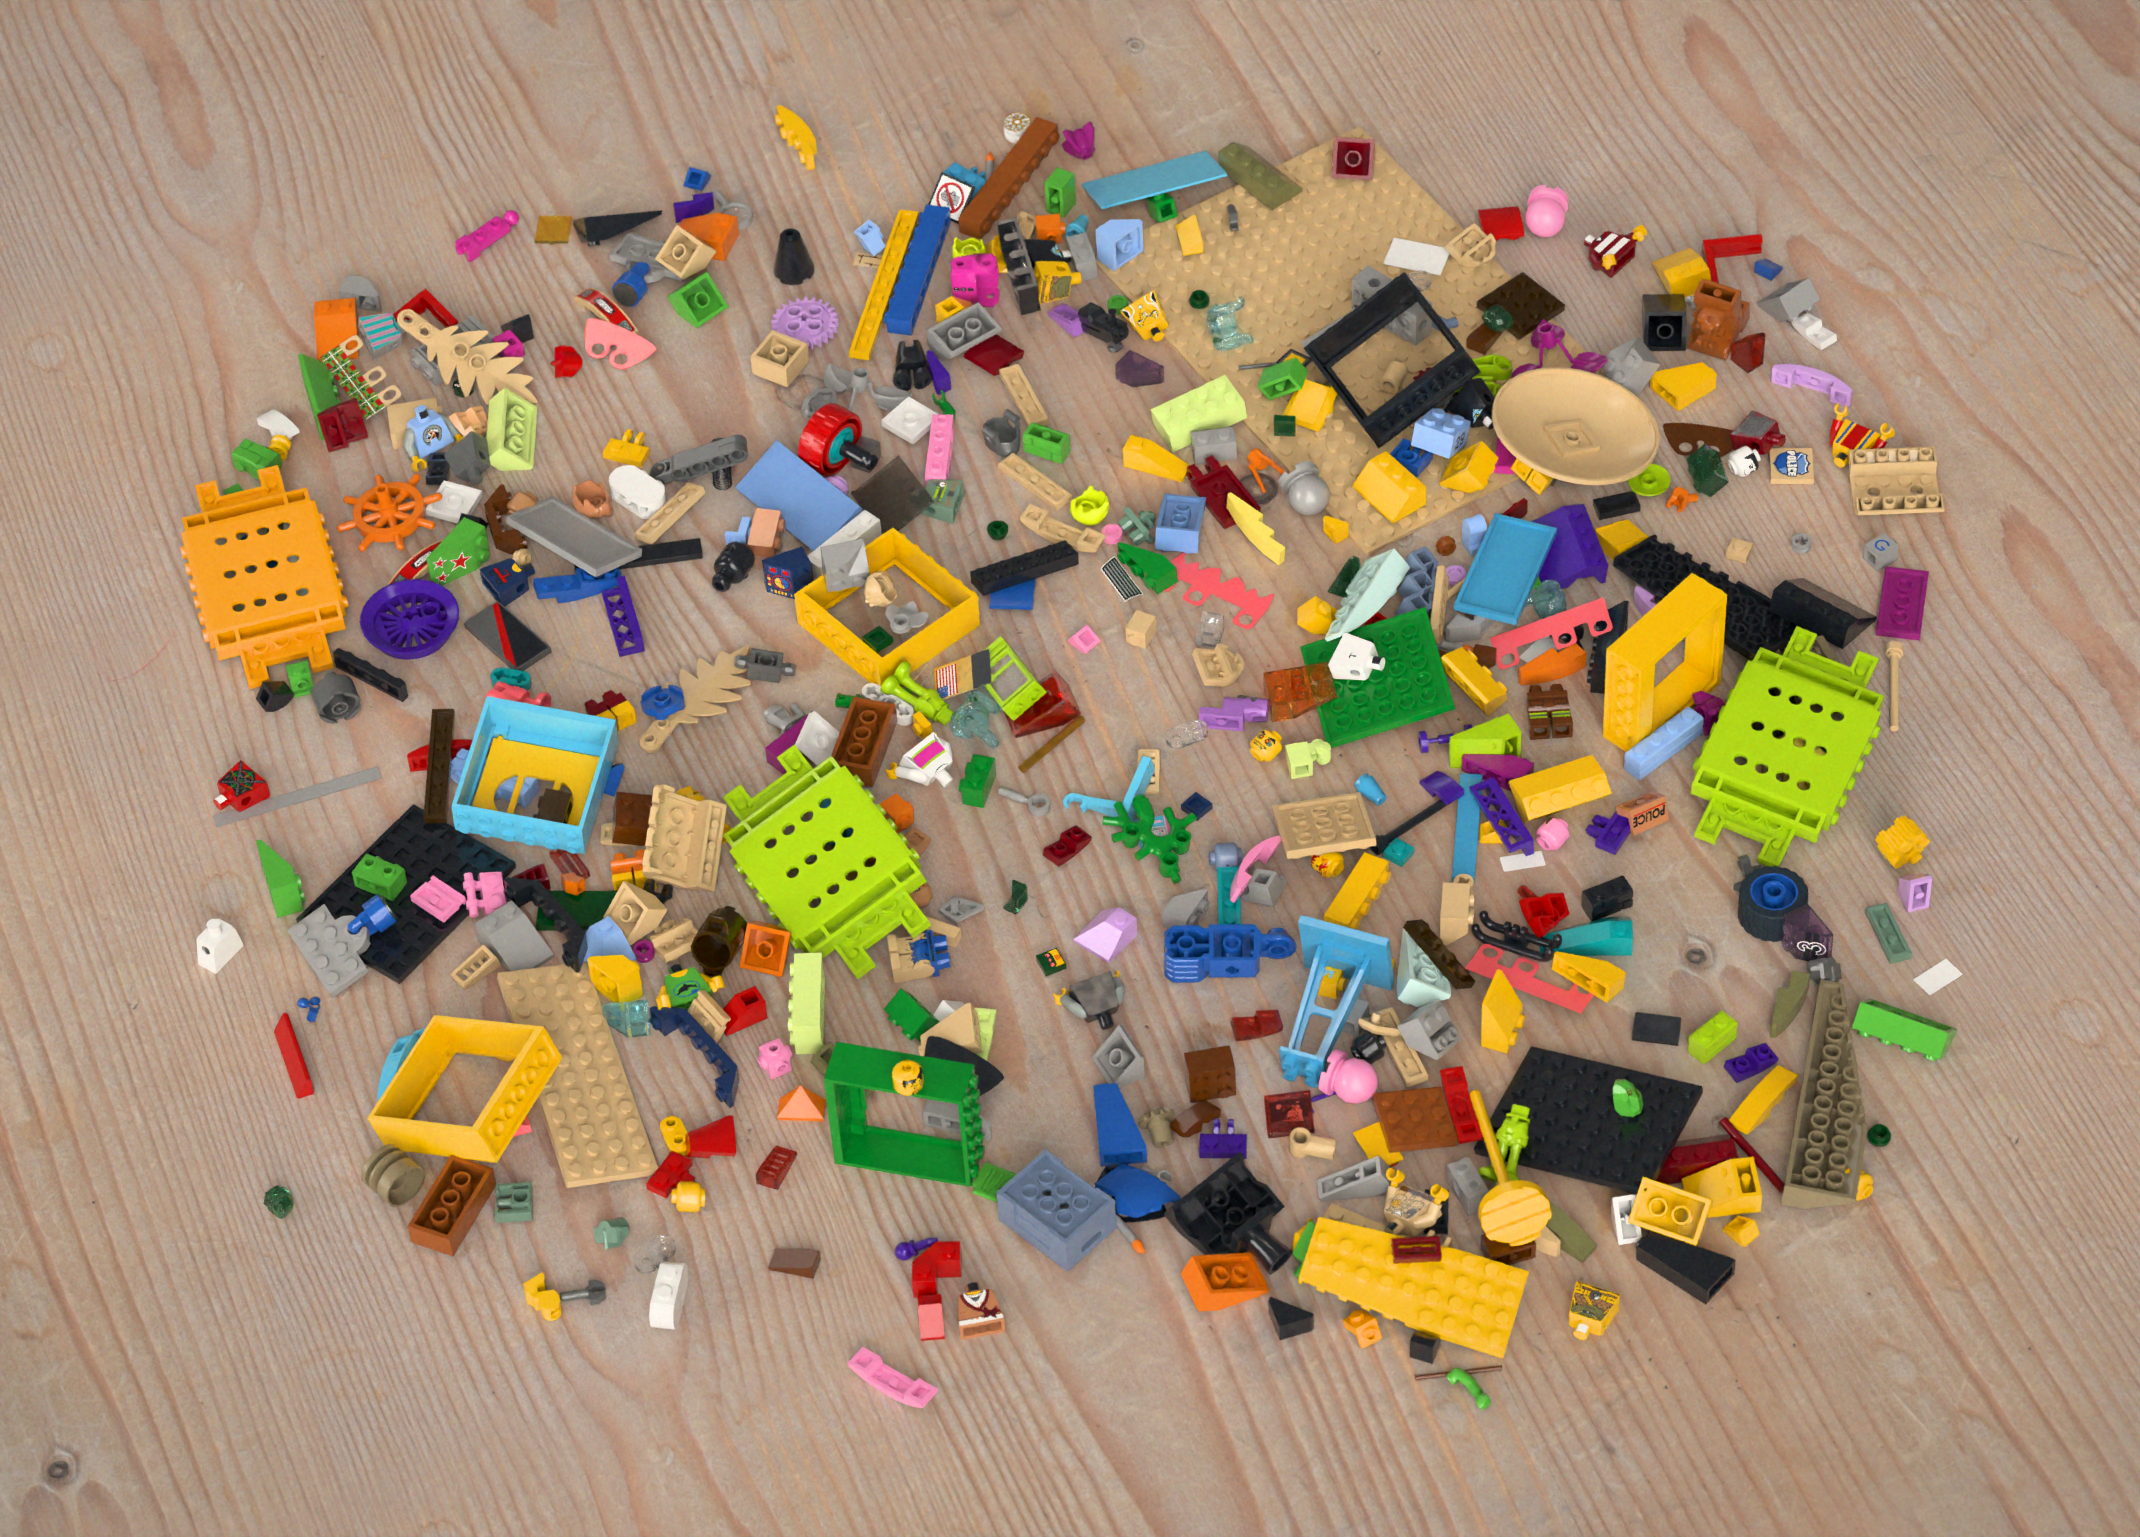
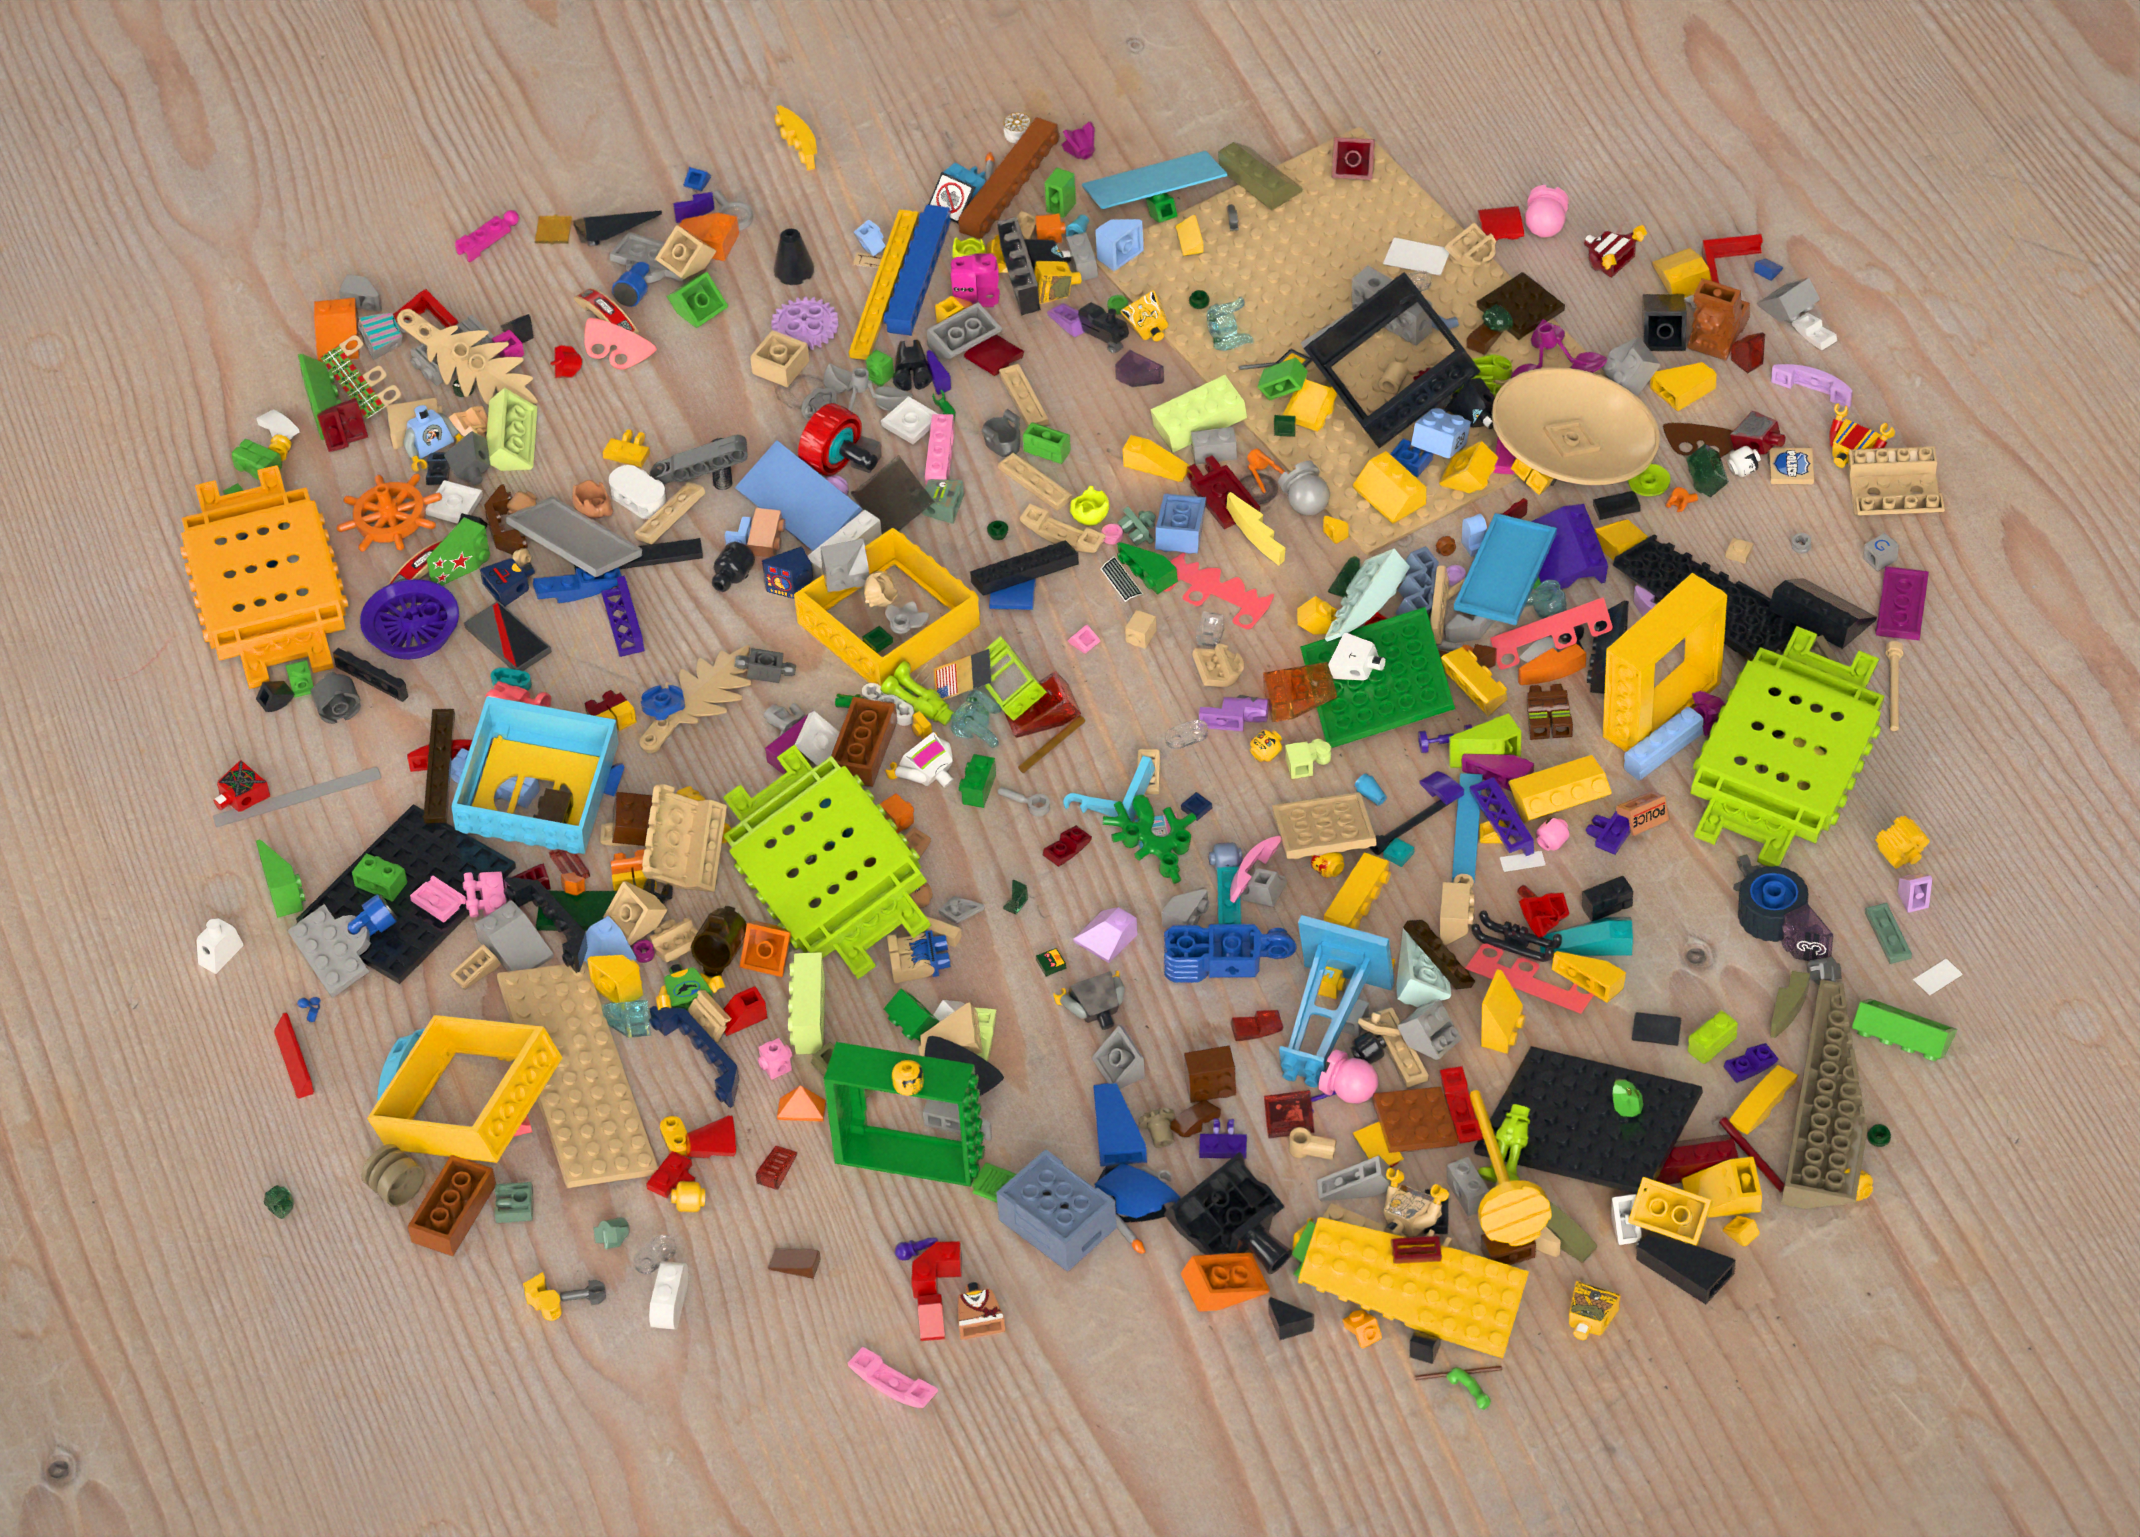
none -> bright green brick [866,349,894,387]

